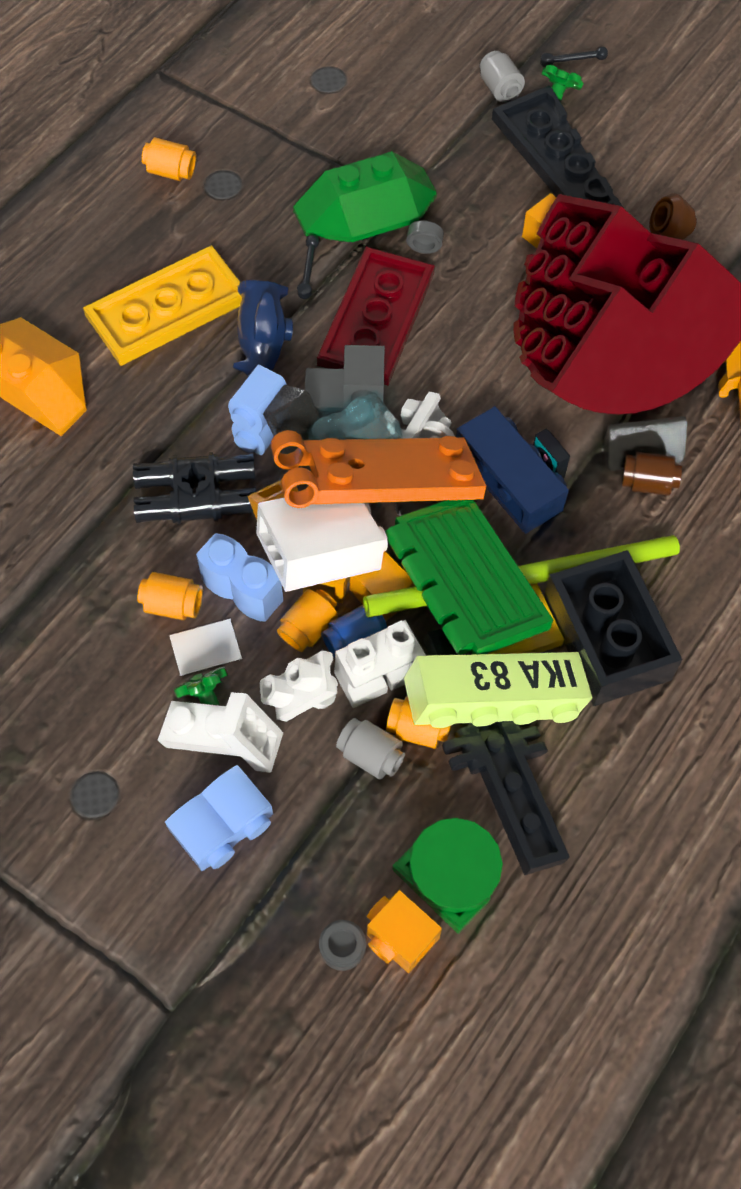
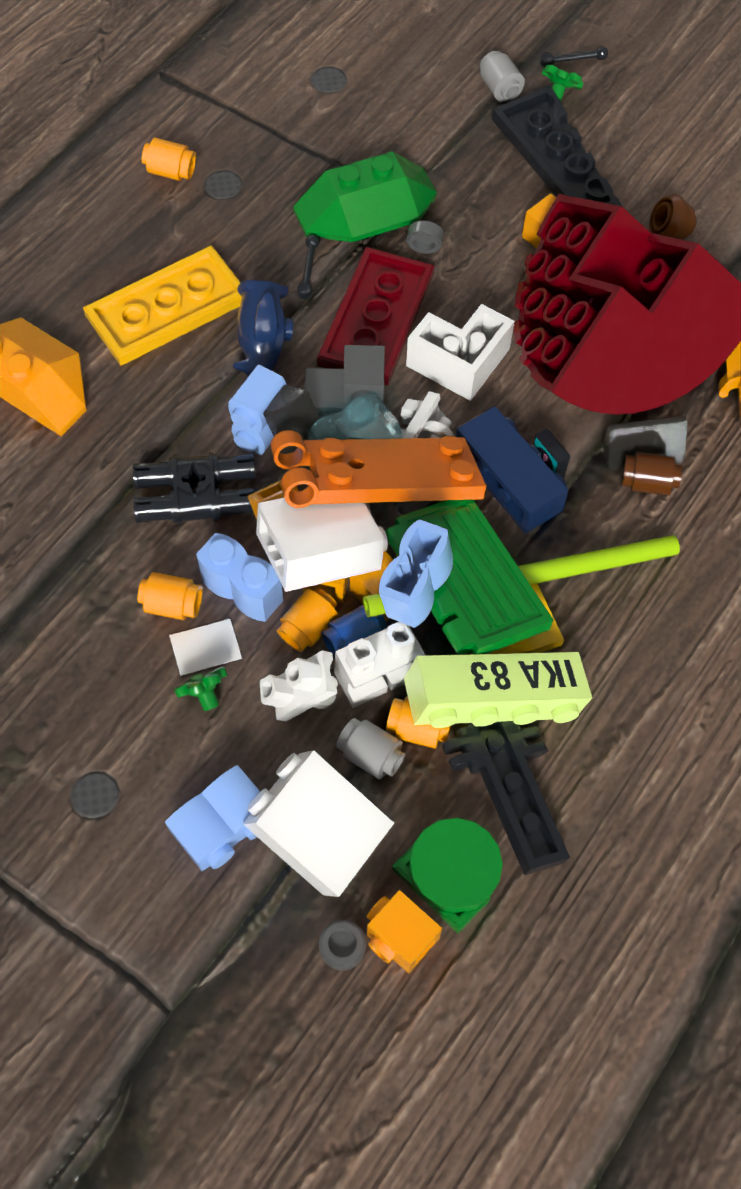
white bracket [158,692,283,773] -> none
black brick [544,550,683,707] -> none
none -> white brick [243,750,394,897]
none -> light blue brick [379,519,453,628]
none -> white brick [406,304,515,401]

